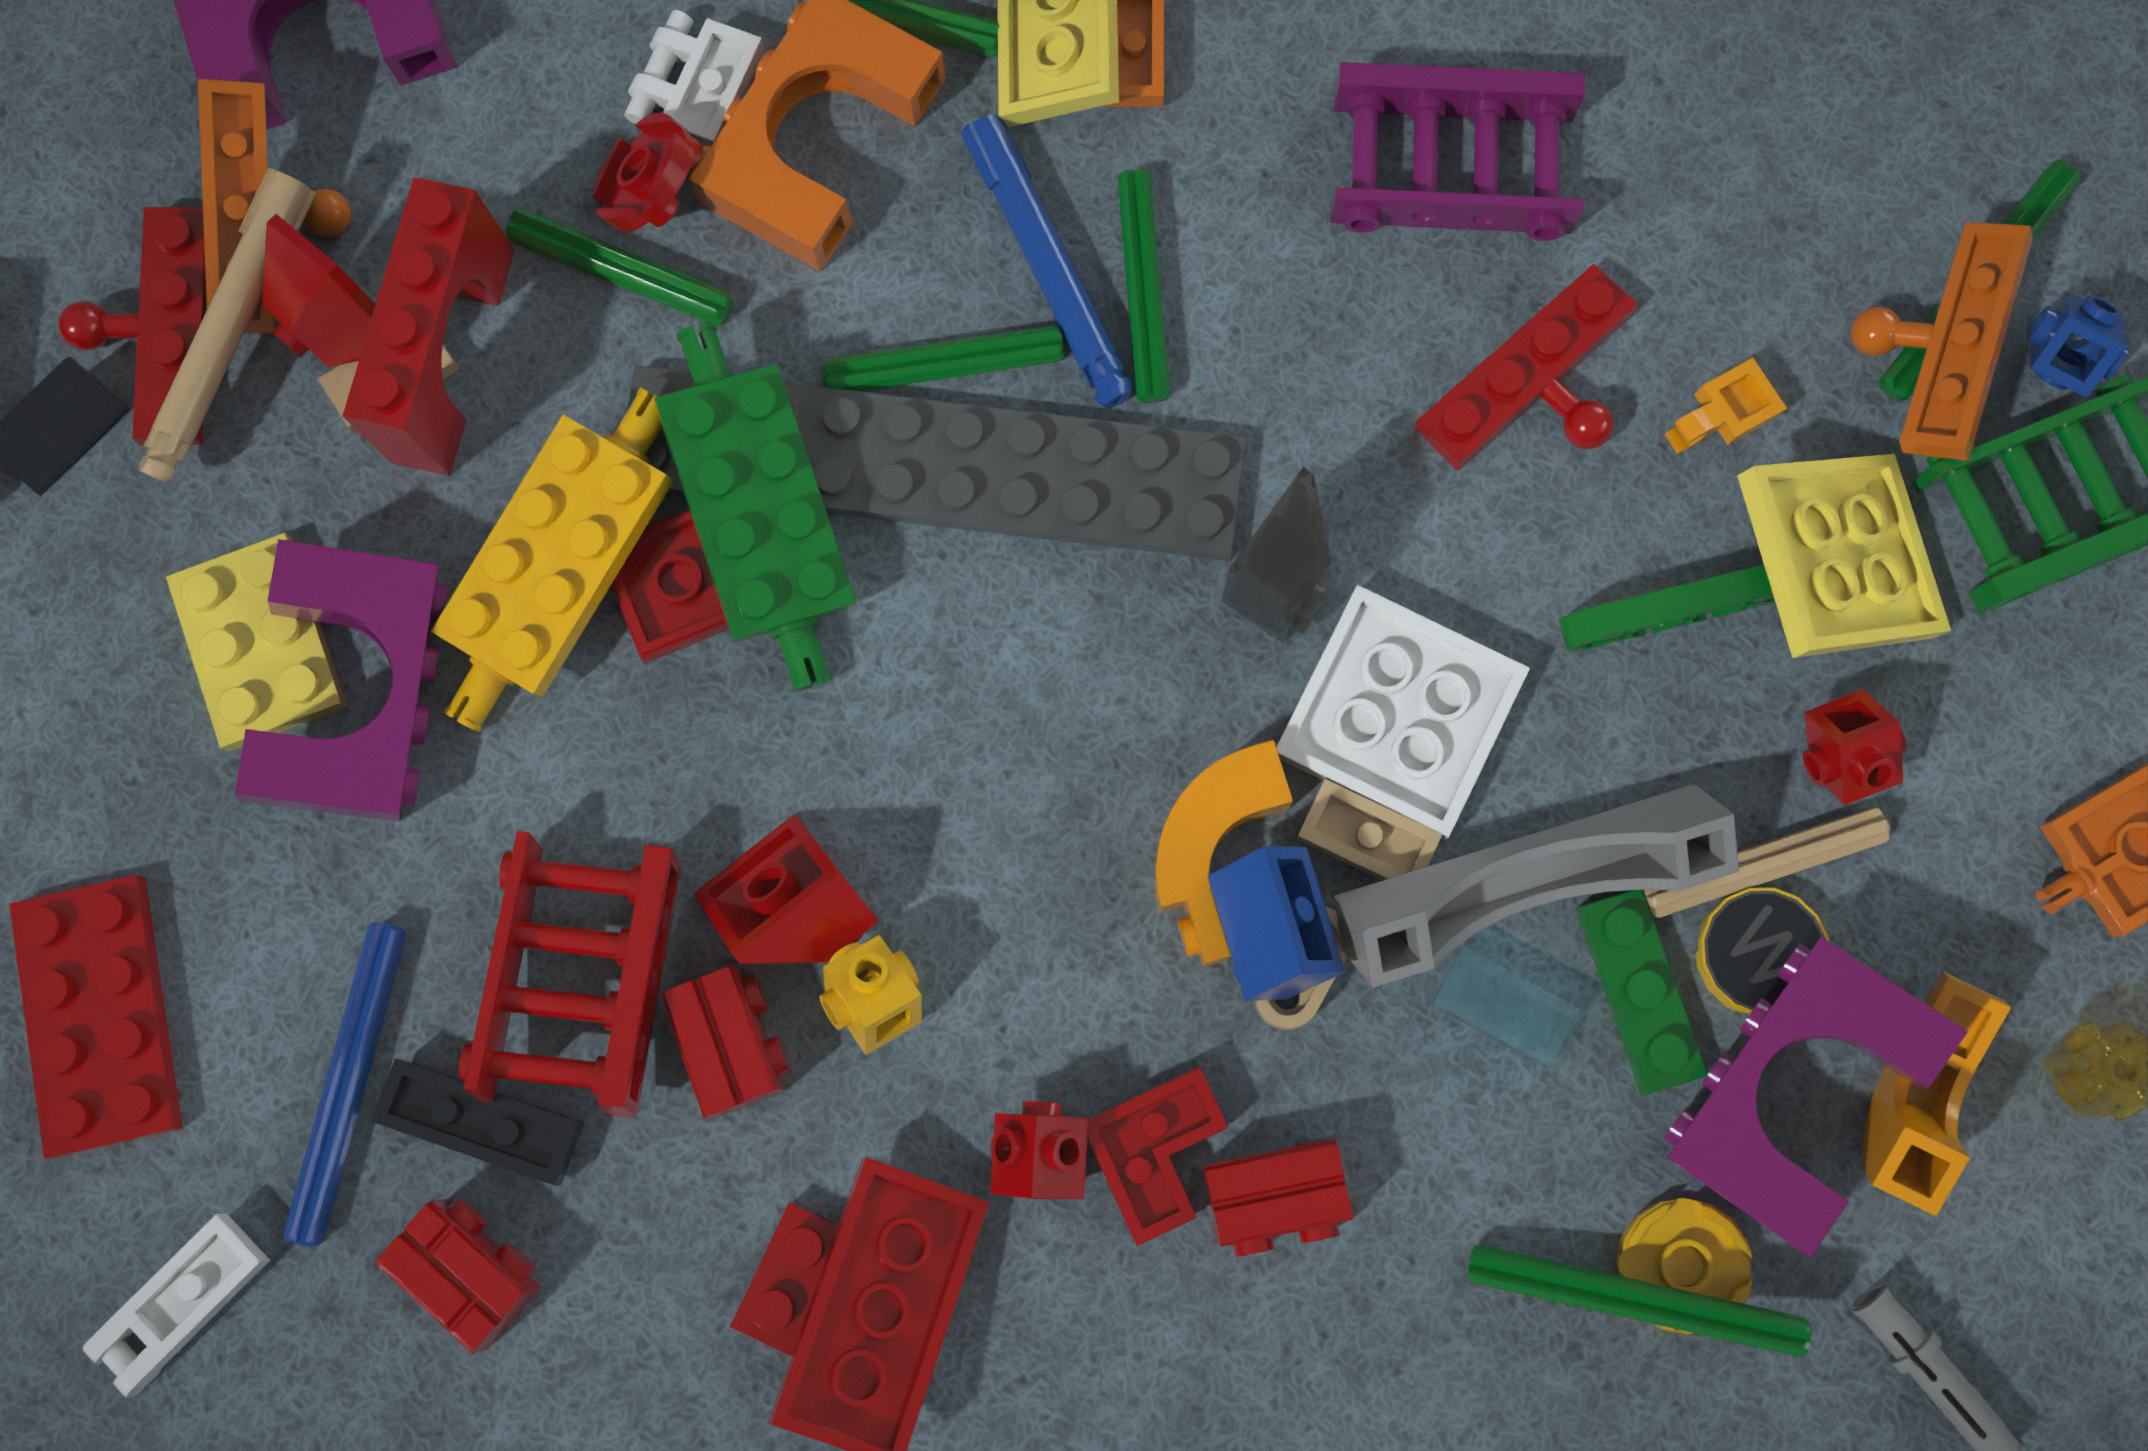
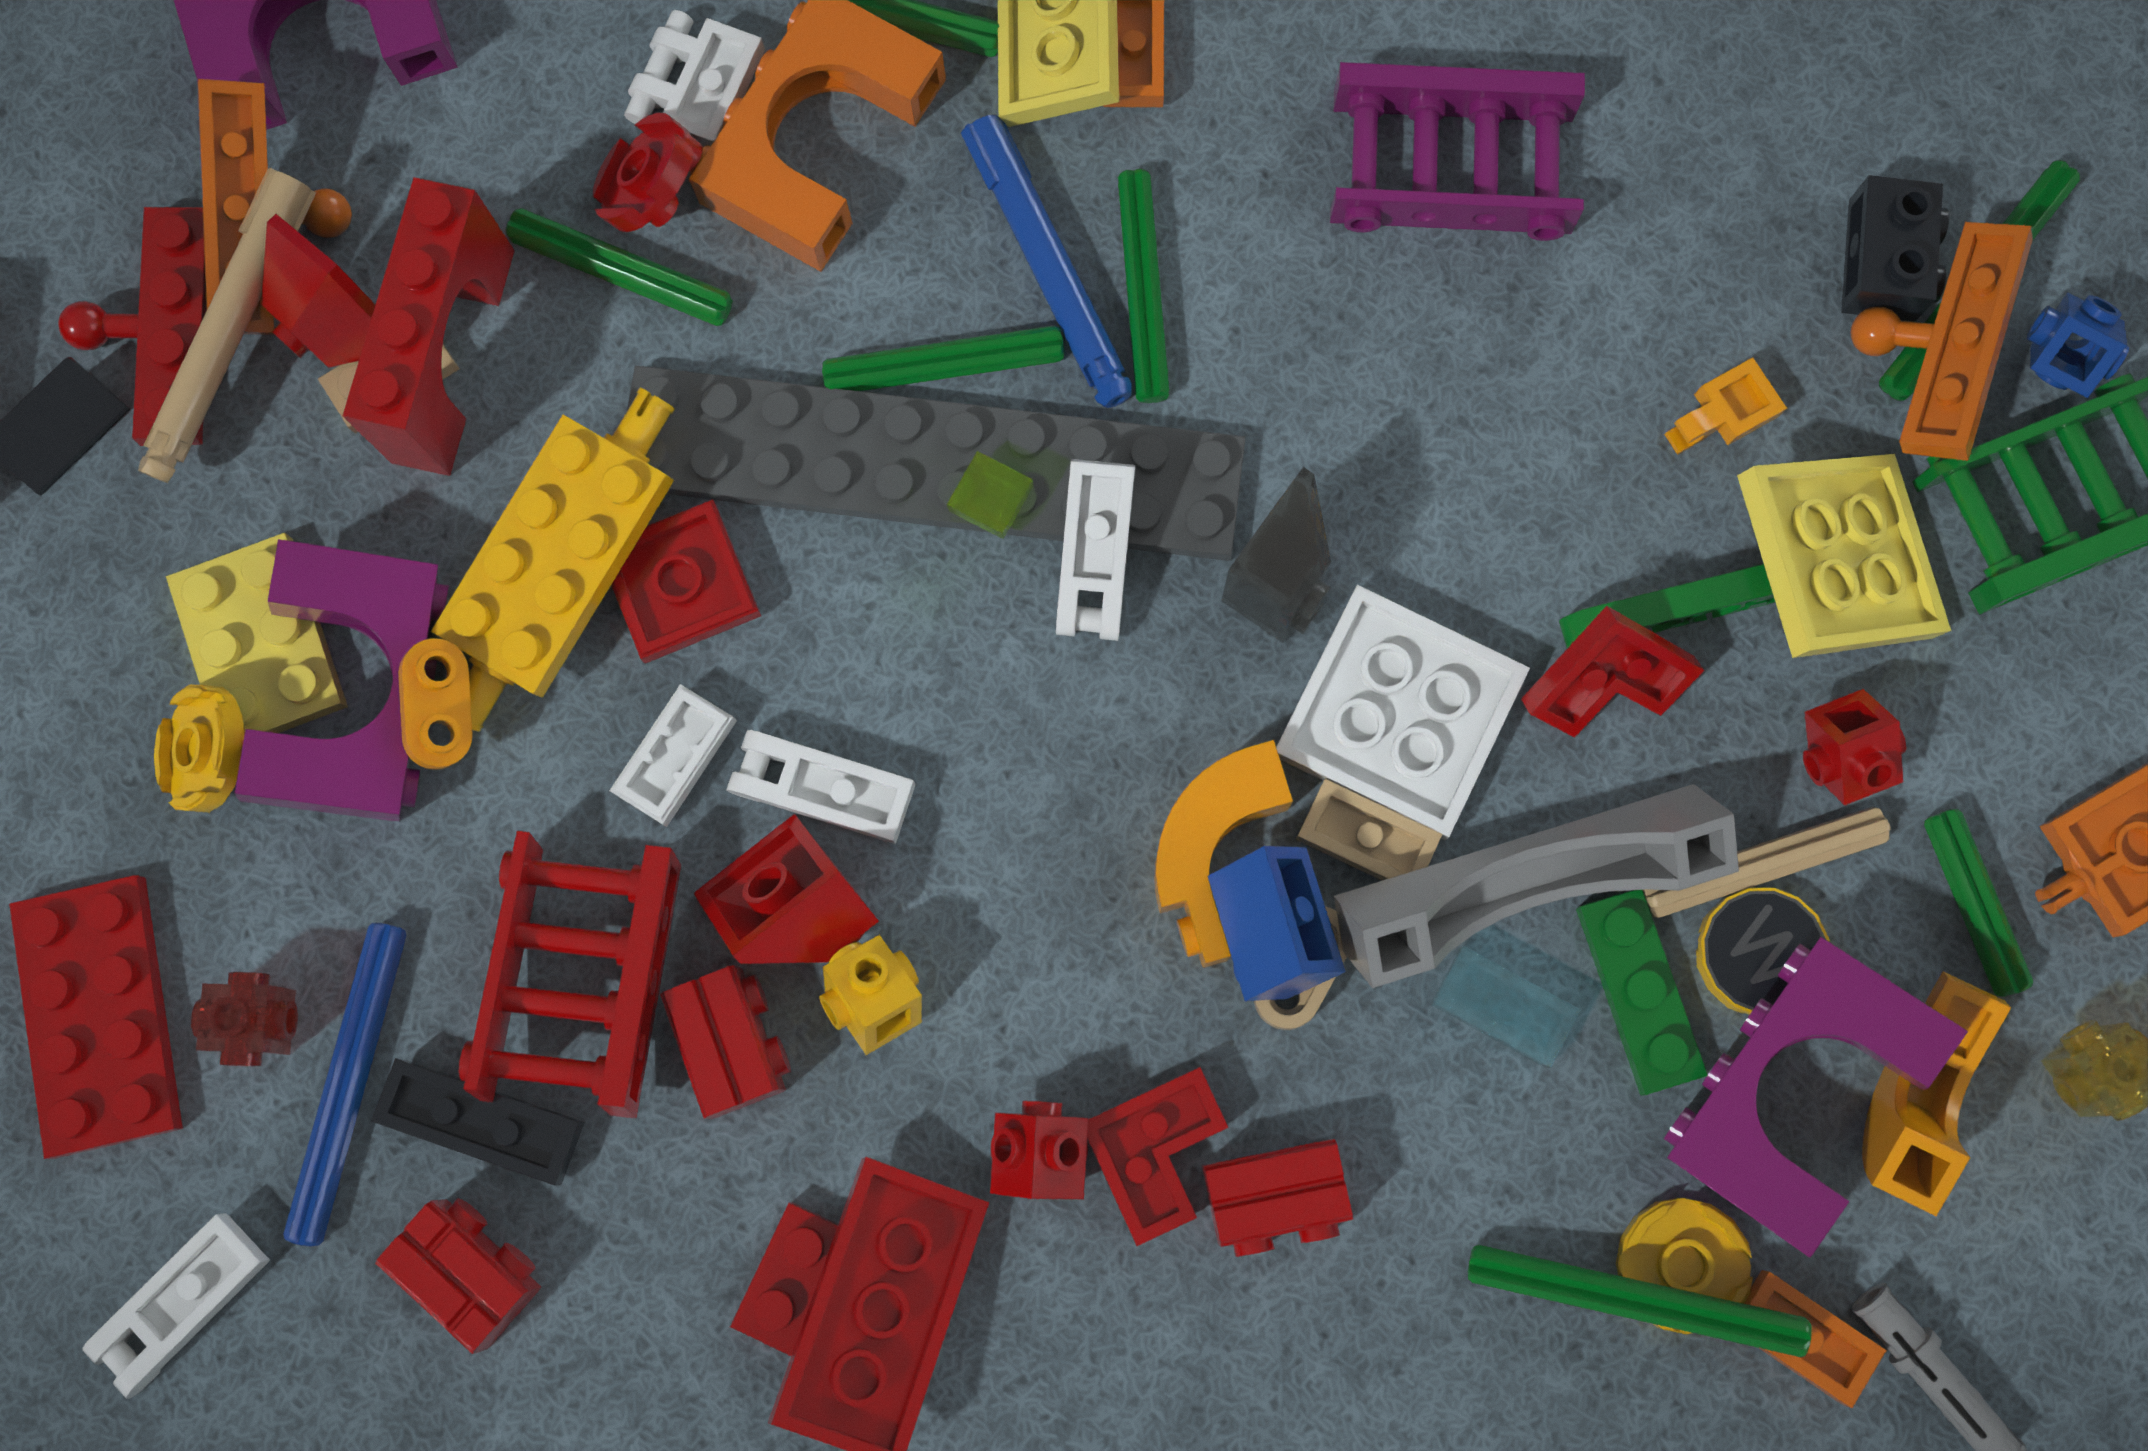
green plate [654,322,856,692] -> none
red plate [1415,264,1638,471] -> none
none -> yellow tile [154,684,245,813]
none -> clear red brick [191,972,298,1067]
none -> light orange plate [398,638,472,770]
none -> white plate [609,684,737,827]
none -> white plate [726,730,916,844]
none -> clear neon green tile [947,451,1033,539]
none -> white plate [1056,459,1136,641]
none -> red plate [1521,606,1705,738]
none -> orange plate [1744,1270,1887,1408]
none -> black brick [1841,175,1949,322]
none -> green axle [1924,809,2034,997]

